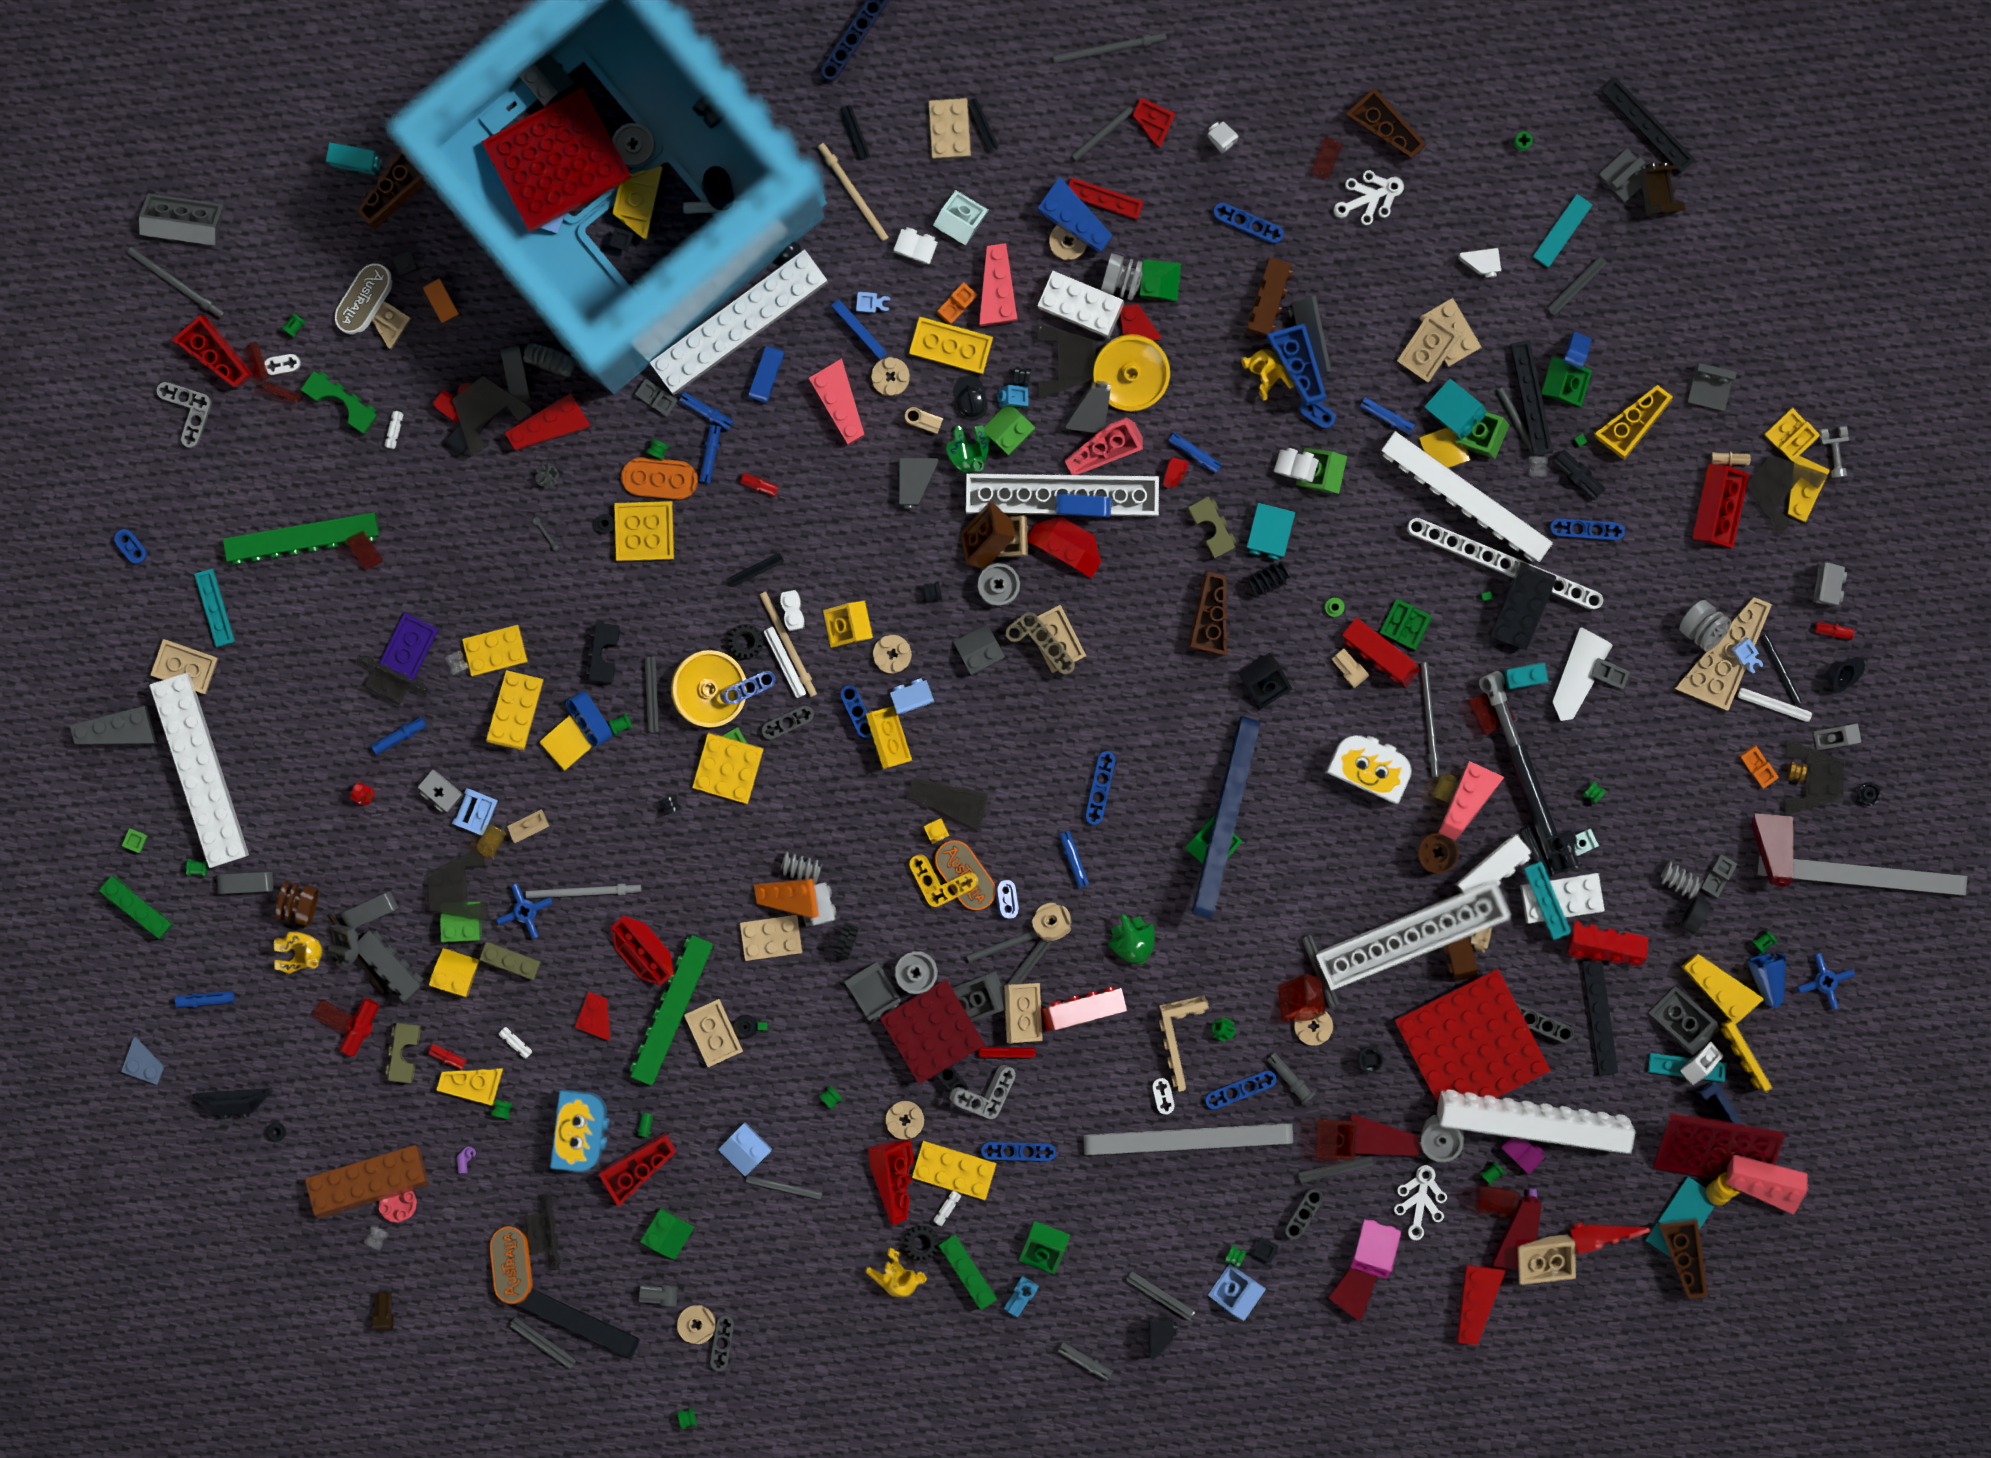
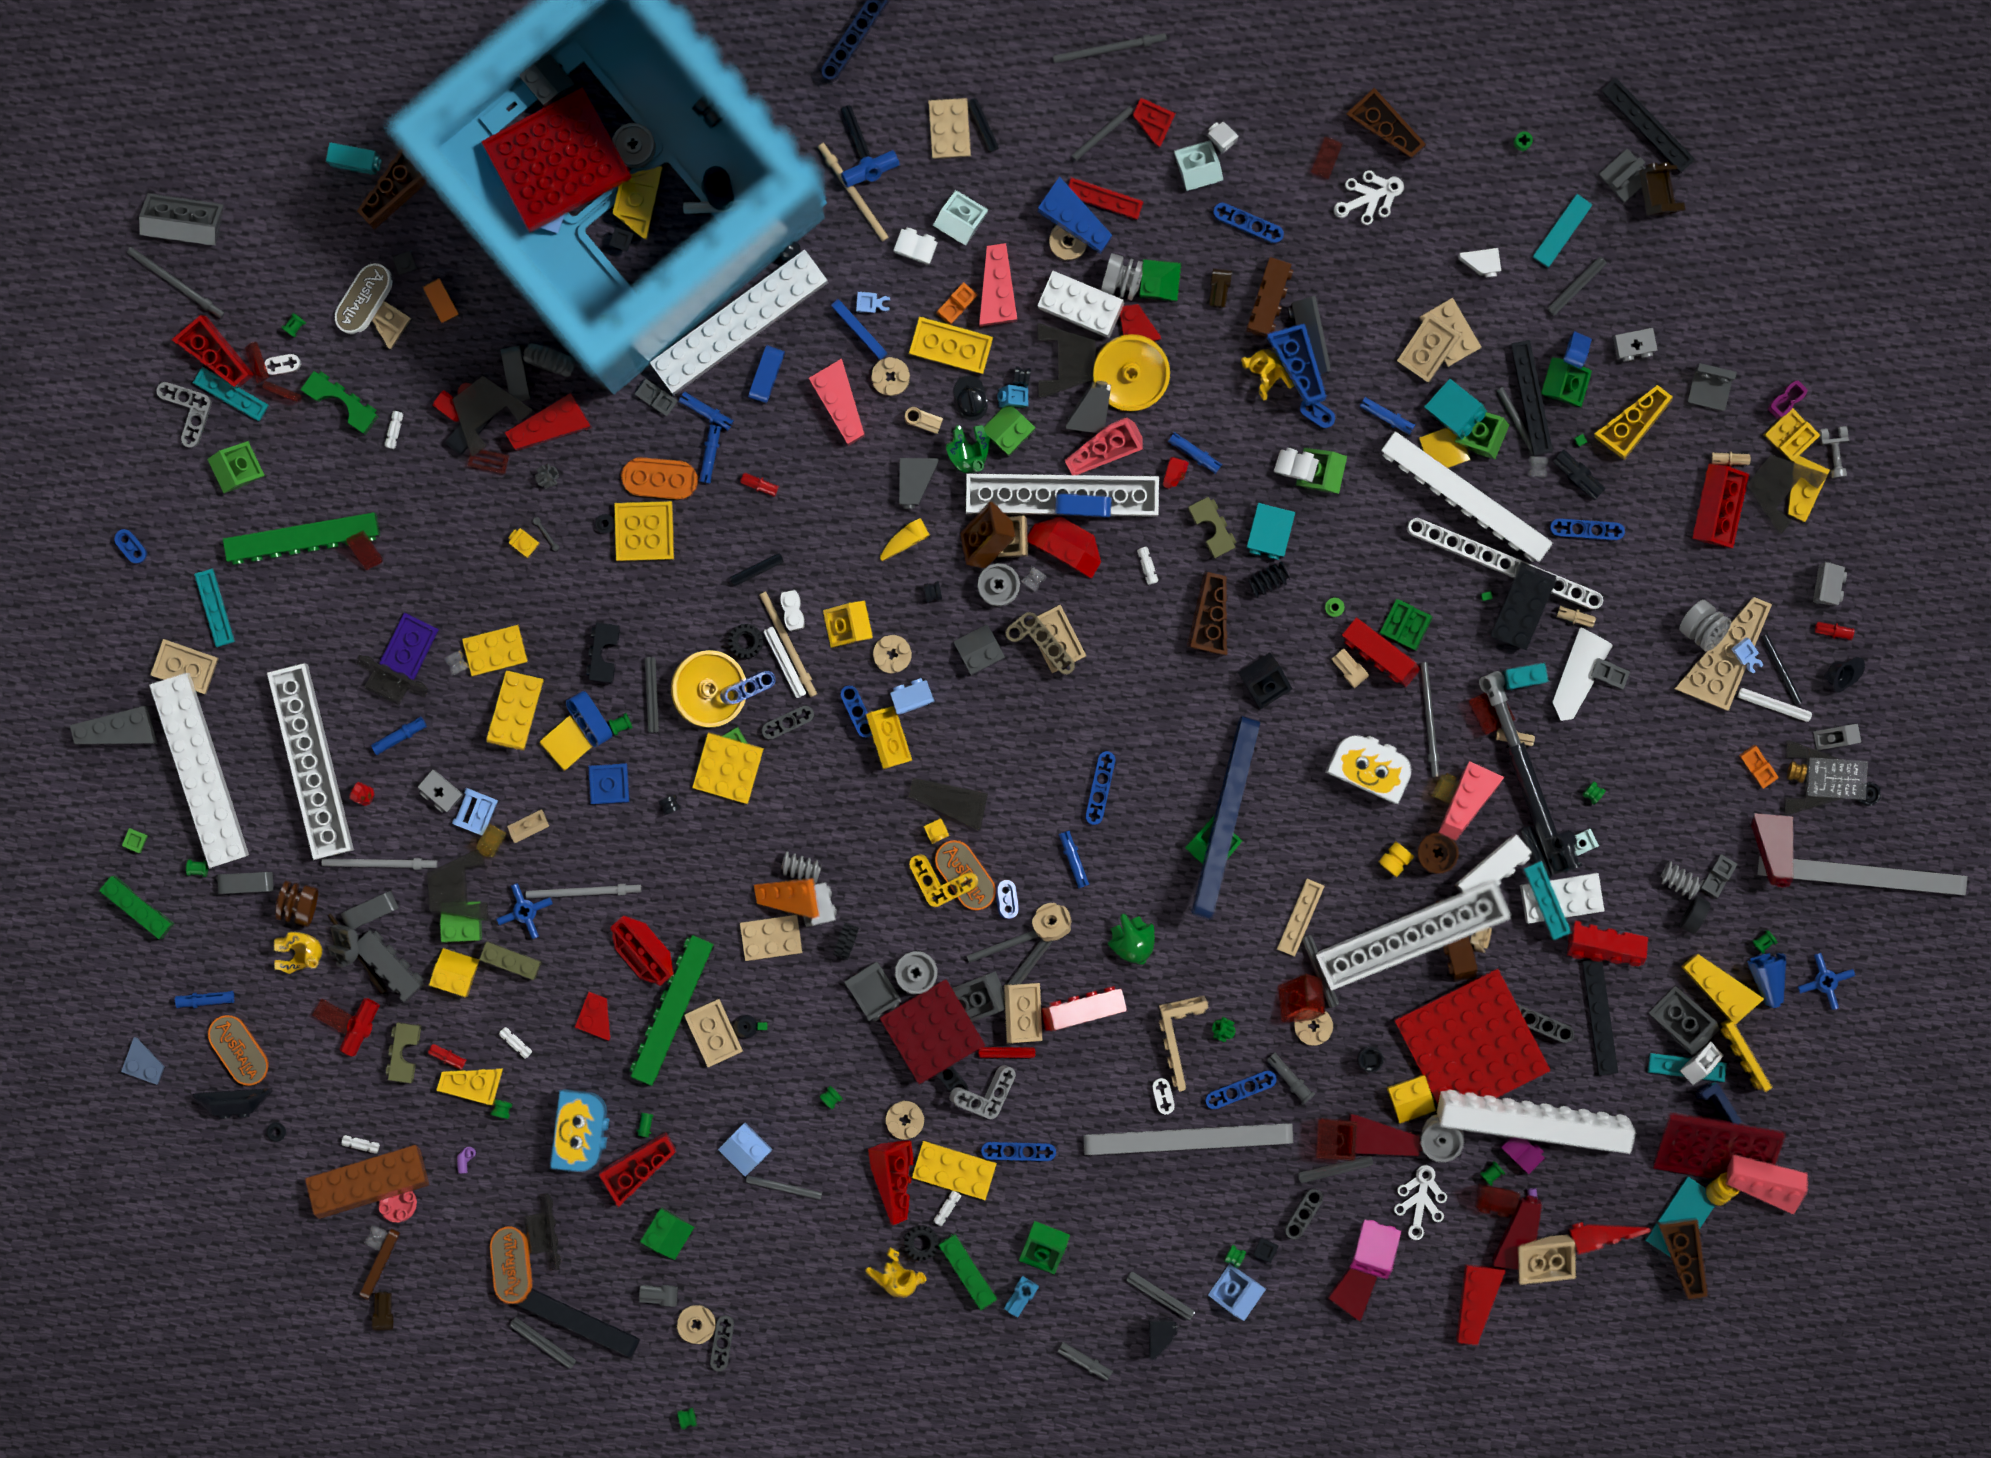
green wheel [646,438,670,460] -> none
none -> teal tile [193,367,269,422]
none -> bright green slope [207,441,265,493]
none -> dark tan tile [208,1015,269,1086]
none -> white brick [267,663,354,860]
none -> light grey bar [322,858,438,870]
none -> white axle [341,1135,379,1154]
none -> reddish brown beam [359,1228,400,1300]
none -> clear red tile [467,447,509,474]
none -> yellow bracket [509,528,540,558]
none -> blue tile [589,764,630,804]
none -> blue piece [840,150,900,188]
none -> yellow piece [880,518,930,561]
none -> clear wheel [1021,566,1047,592]
none -> white axle [1137,547,1158,584]
none -> light aqua slope [1174,140,1223,191]
none -> dark brown piece [1209,268,1232,308]
none -> tan tile [1277,879,1325,957]
none -> yellow wheel [1378,841,1414,878]
none -> yellow slope [1387,1075,1436,1124]
none -> tan axle [1496,728,1535,746]
none -> tan axle [1557,606,1596,628]
none -> light grey brick [1613,328,1657,362]
none -> magenta brick [1767,380,1808,419]
none -> clear tile [1807,758,1868,800]

